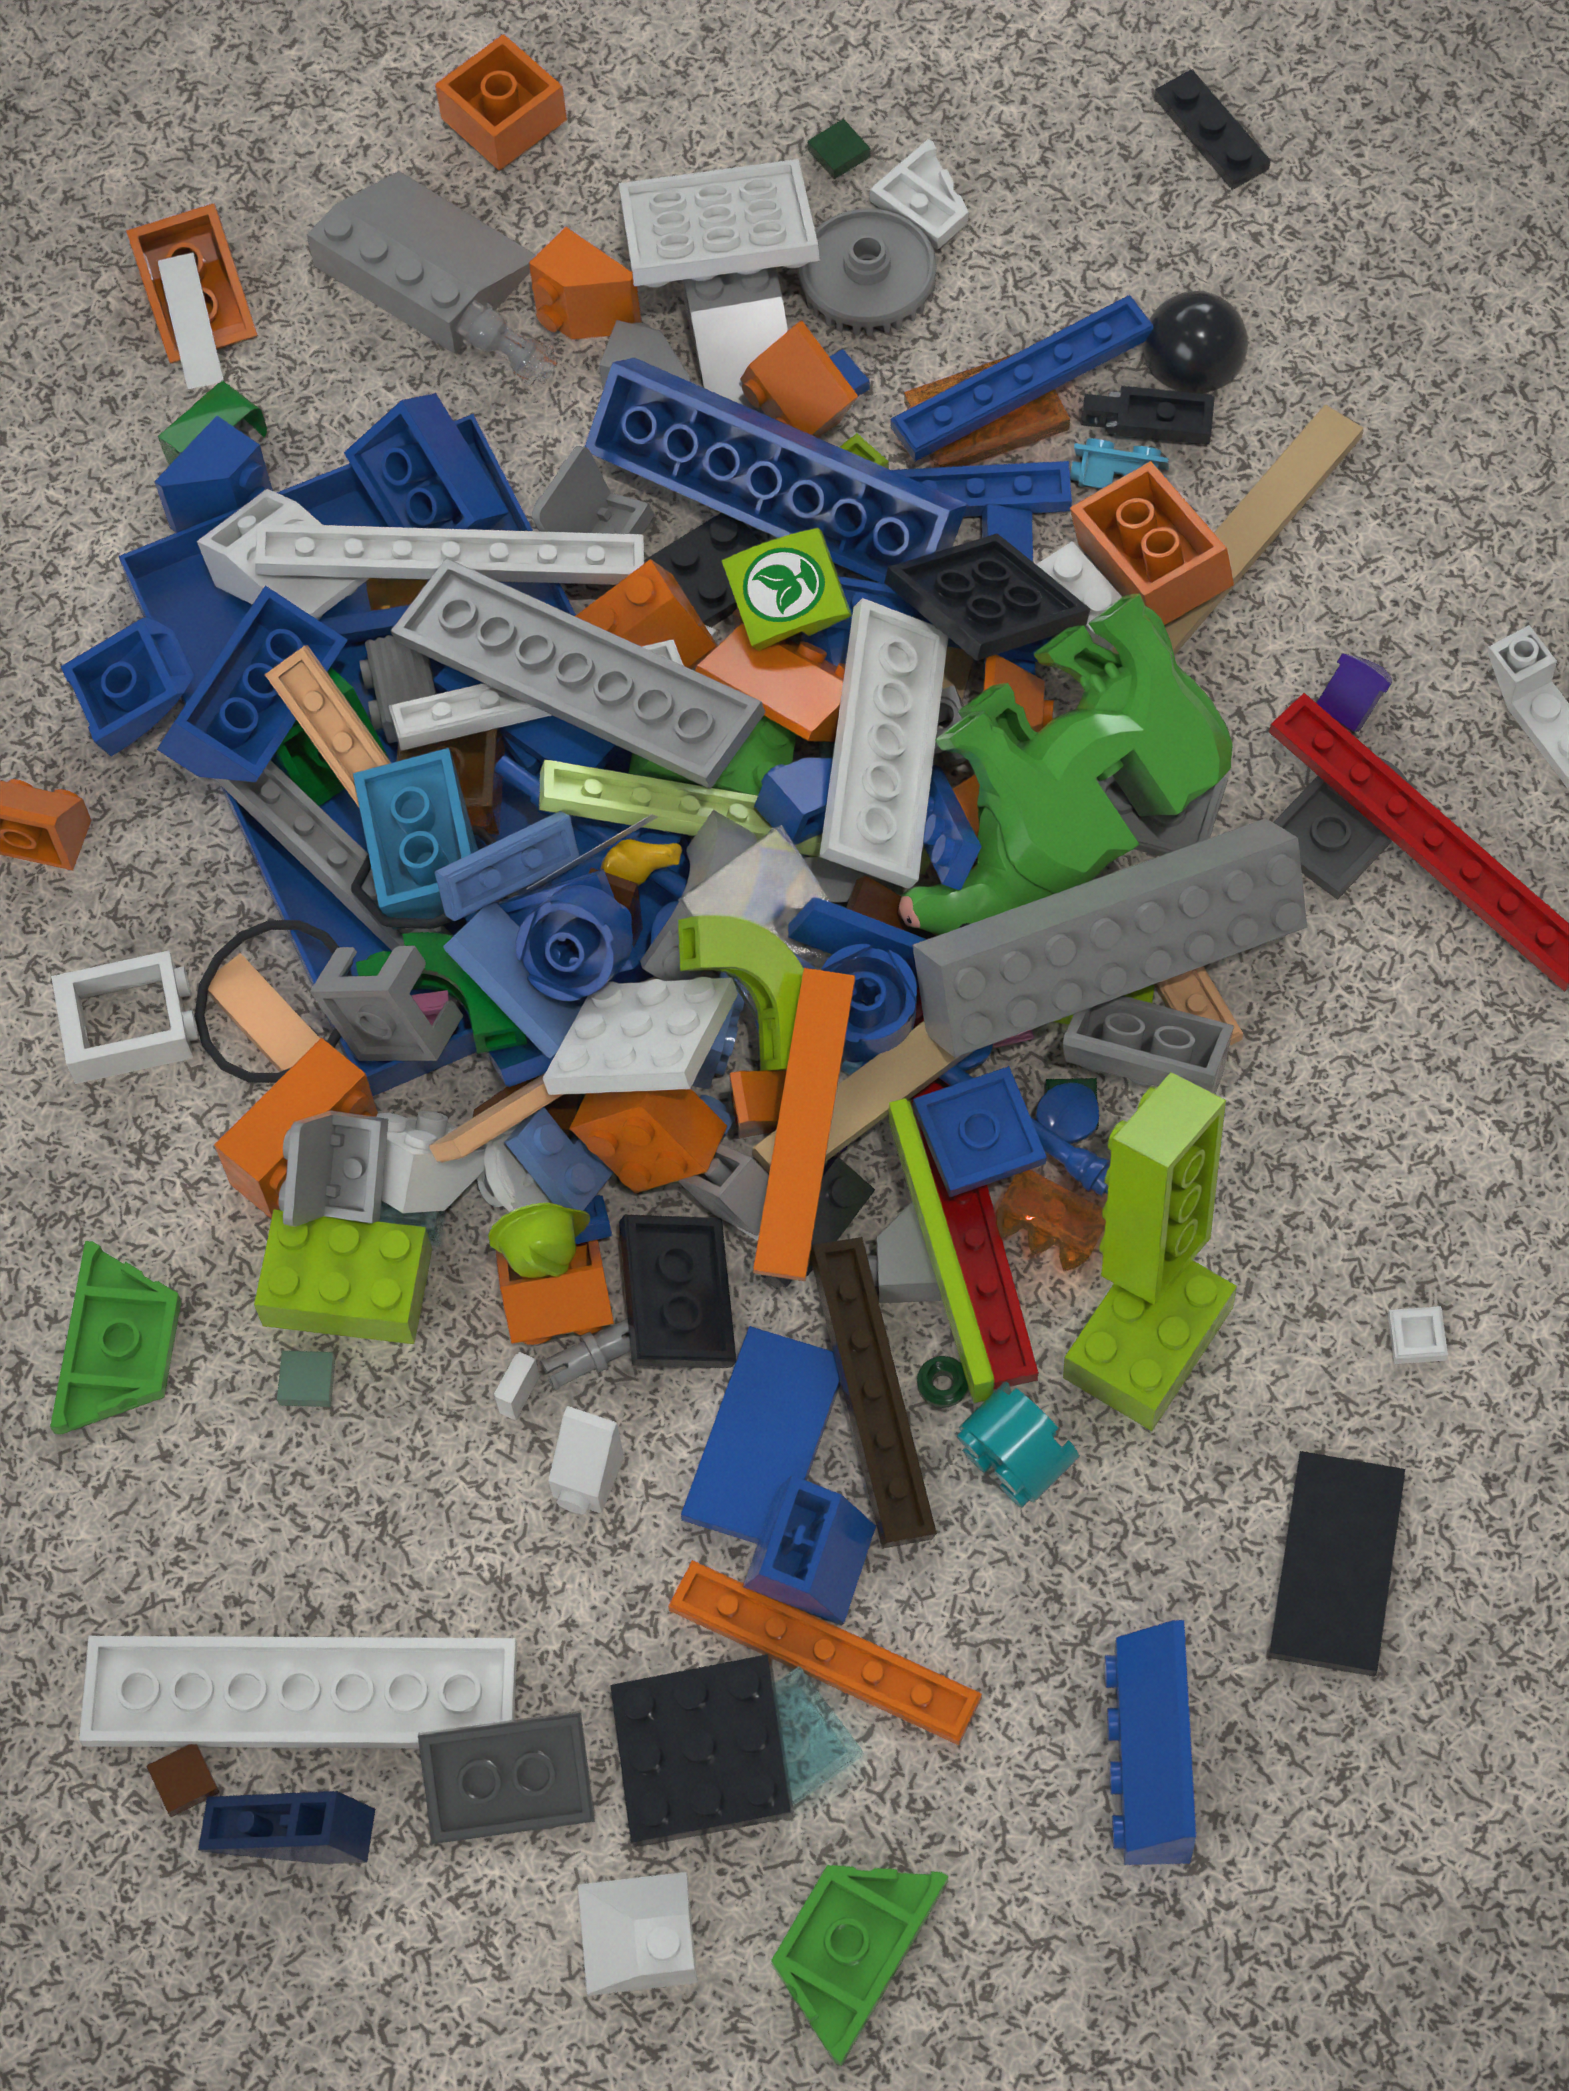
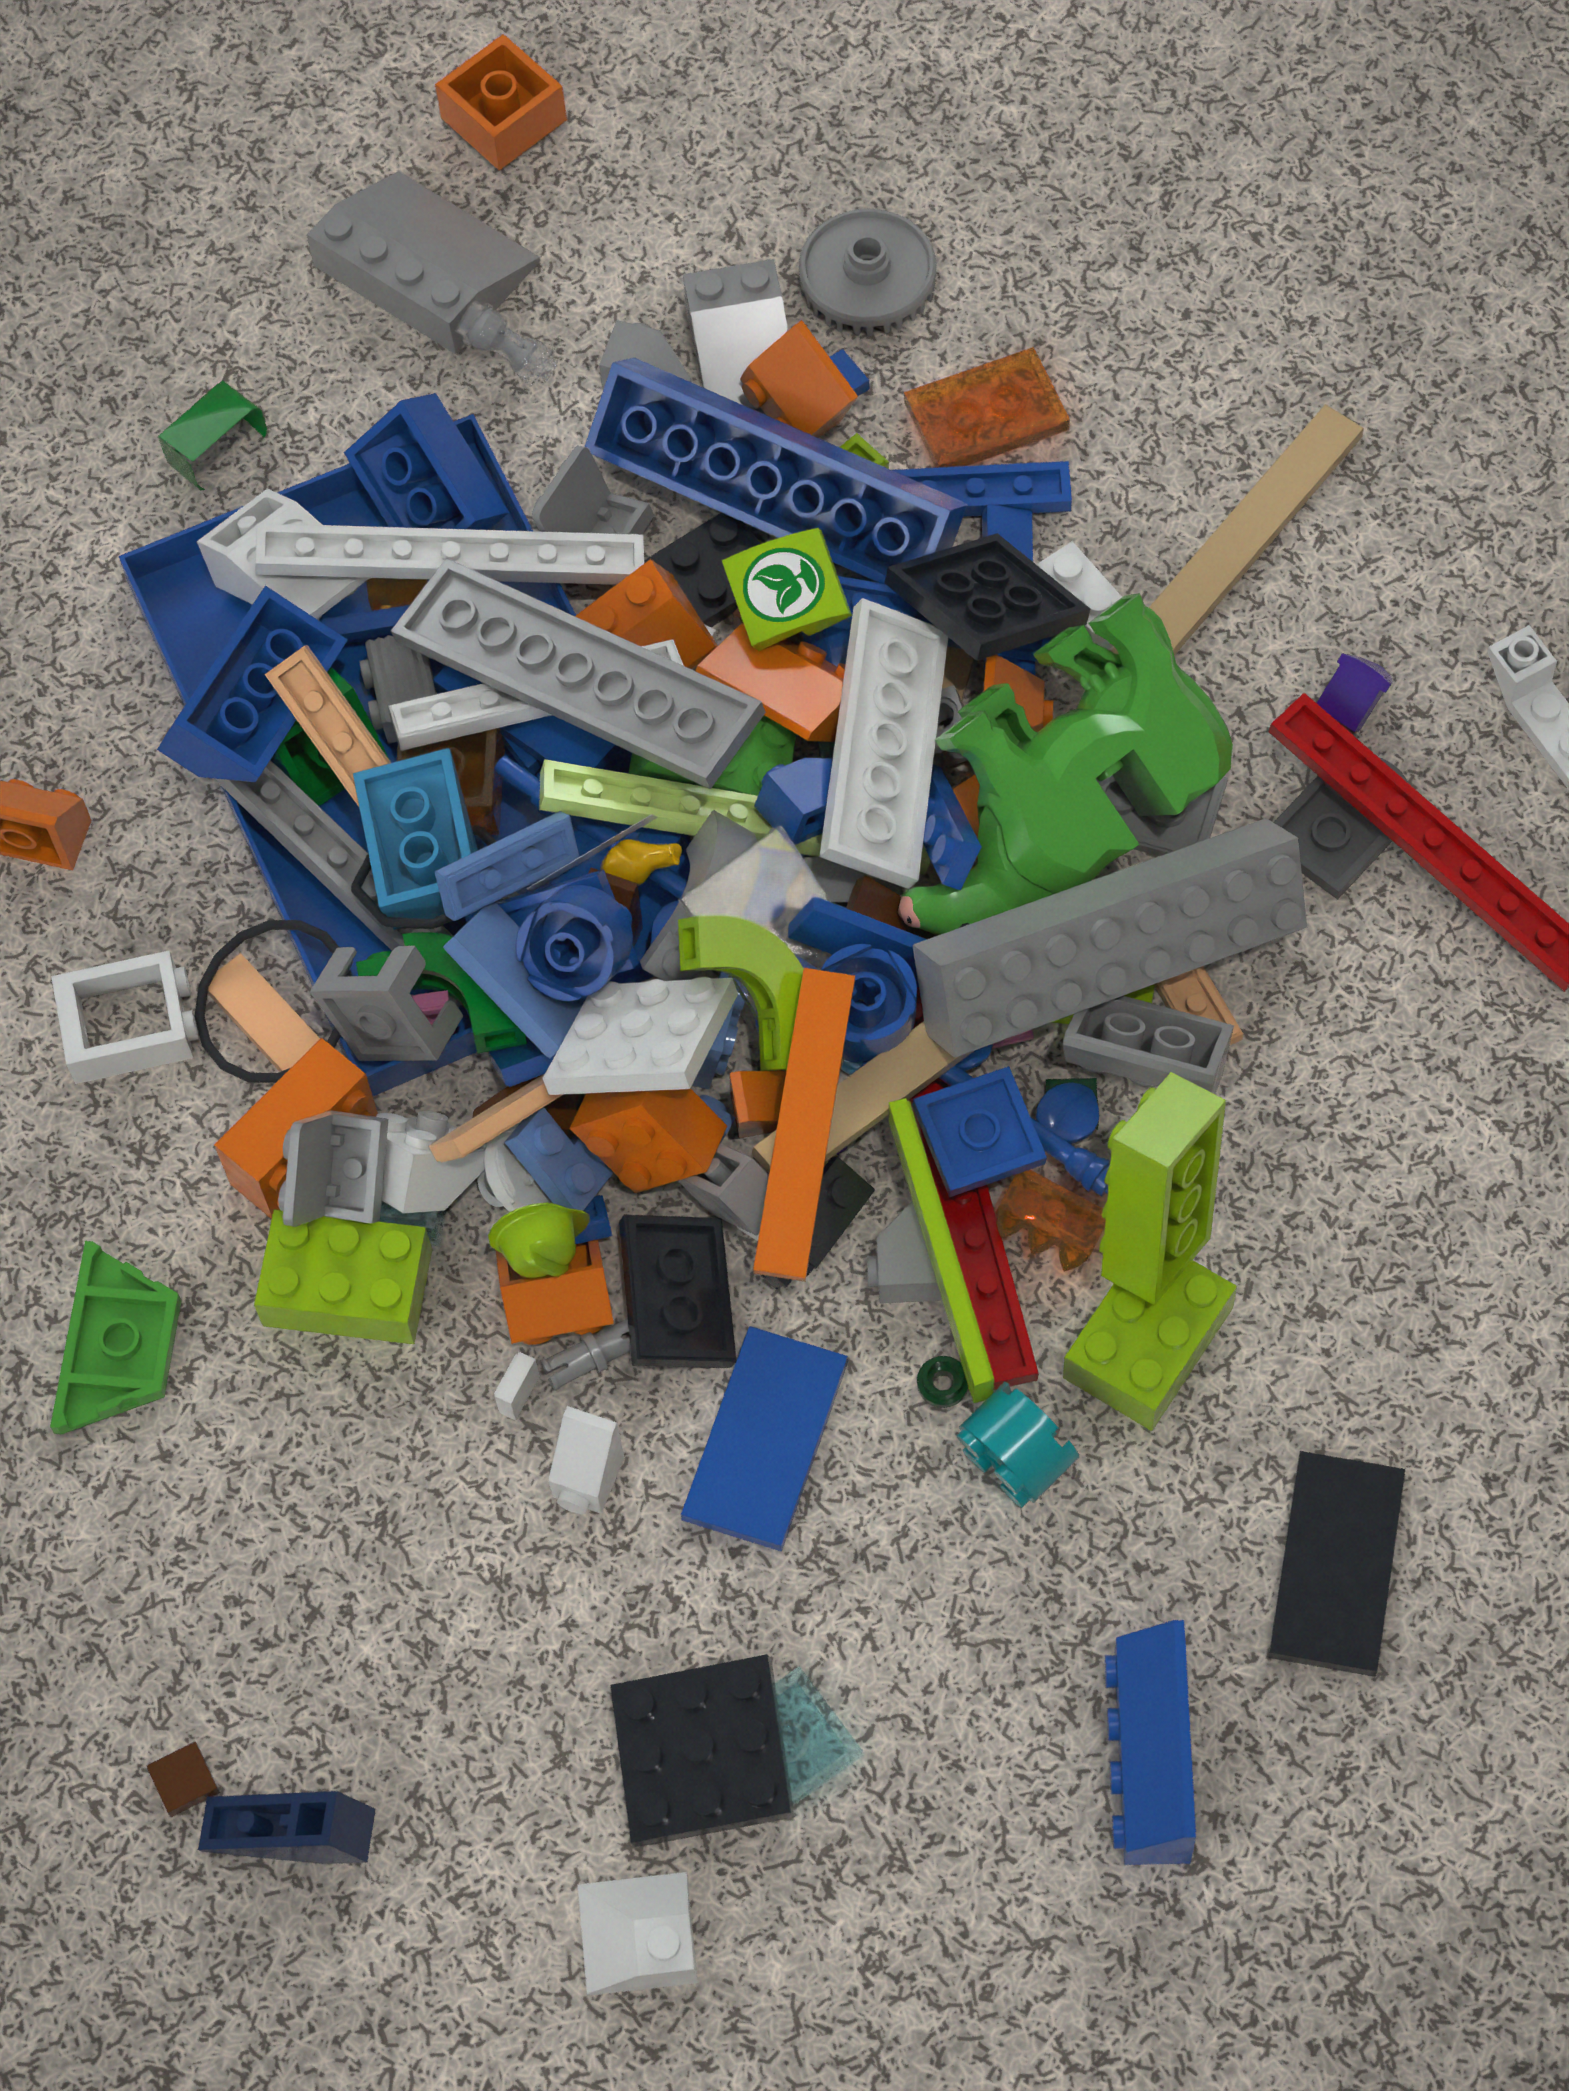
blue slope [61,617,195,757] -> none
white plate [79,1636,518,1748] -> none
orange slope [126,203,258,364] -> none
blue slope [154,415,273,533] -> none
white sticker [157,253,224,389] -> none
sand green tile [277,1351,336,1407] -> none
dark grey tile [418,1711,595,1844] -> none
orange slope [529,227,642,340] -> none
white plate [619,159,820,287] -> none
orange tile [668,1560,982,1745] -> none
blue slope [743,1475,876,1626] -> none
bright green wing [771,1865,949,2067] -> none
dark green tile [807,118,871,180] -> none
dark brown plate [810,1237,937,1549] -> none
white wing [869,139,969,250] -> none
blue tile [890,295,1153,462] -> none
medium azure hinge [1070,438,1170,489] -> none
orange brick [1070,461,1234,625] -> none
black hinge [1081,386,1215,445] -> none
black piece [1143,291,1248,393] -> none
black plate [1154,69,1270,190] -> none
white tile [1388,1306,1448,1364] -> none

